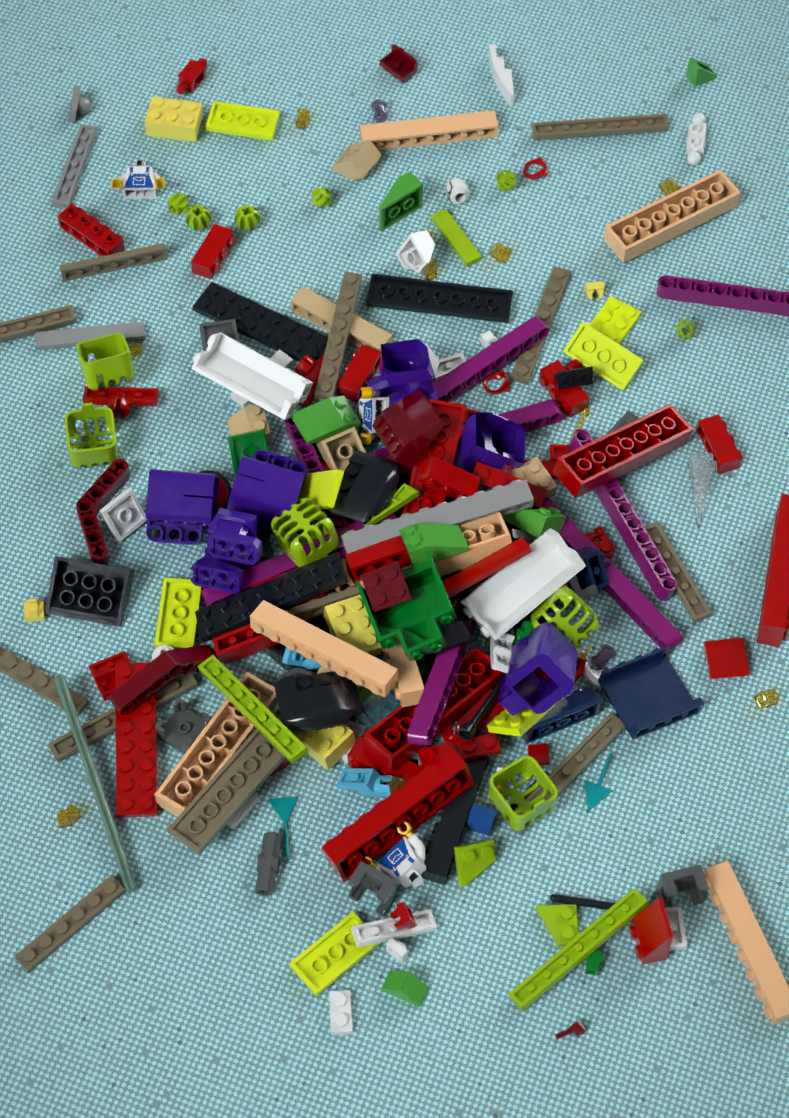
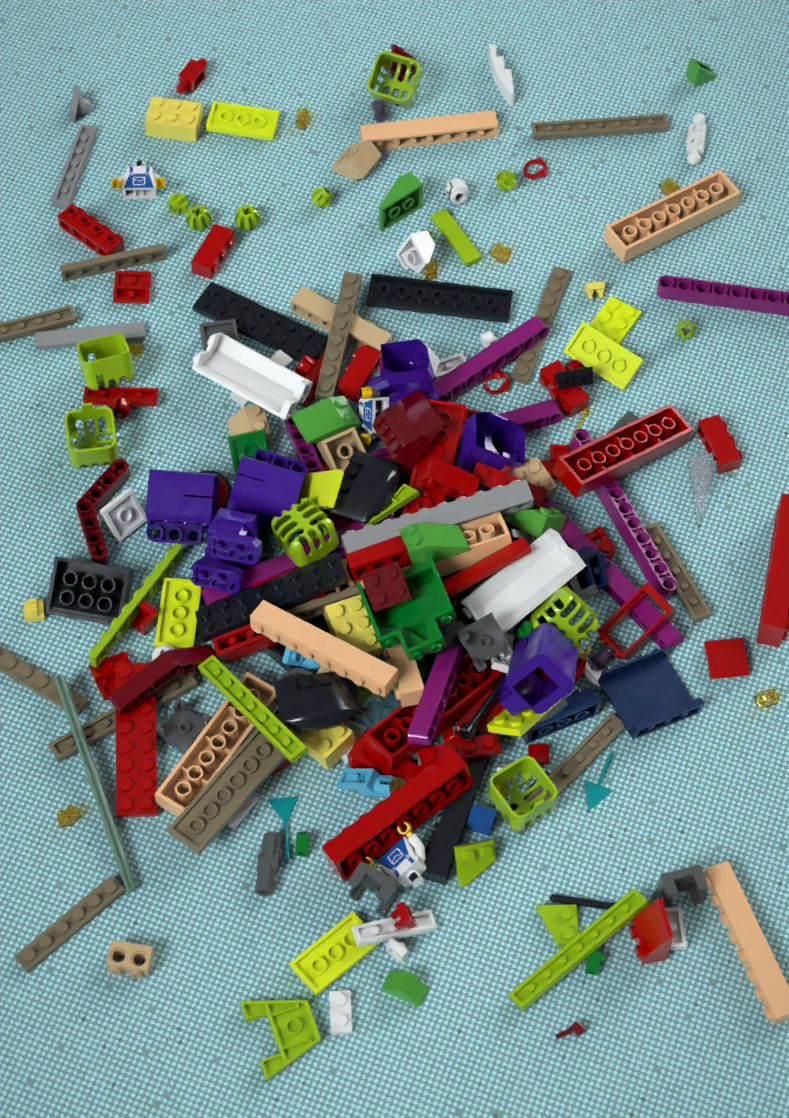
none -> lime plate [88,543,183,669]
none -> tan brick [106,940,154,979]
none -> red slope [113,271,151,304]
none -> red panel [131,601,159,636]
none -> lime wing [240,1000,321,1082]
none -> green piece [295,832,310,857]
none -> lime piece [367,51,423,108]
none -> dark grey panel [457,612,514,672]
none -> red window [597,582,678,660]

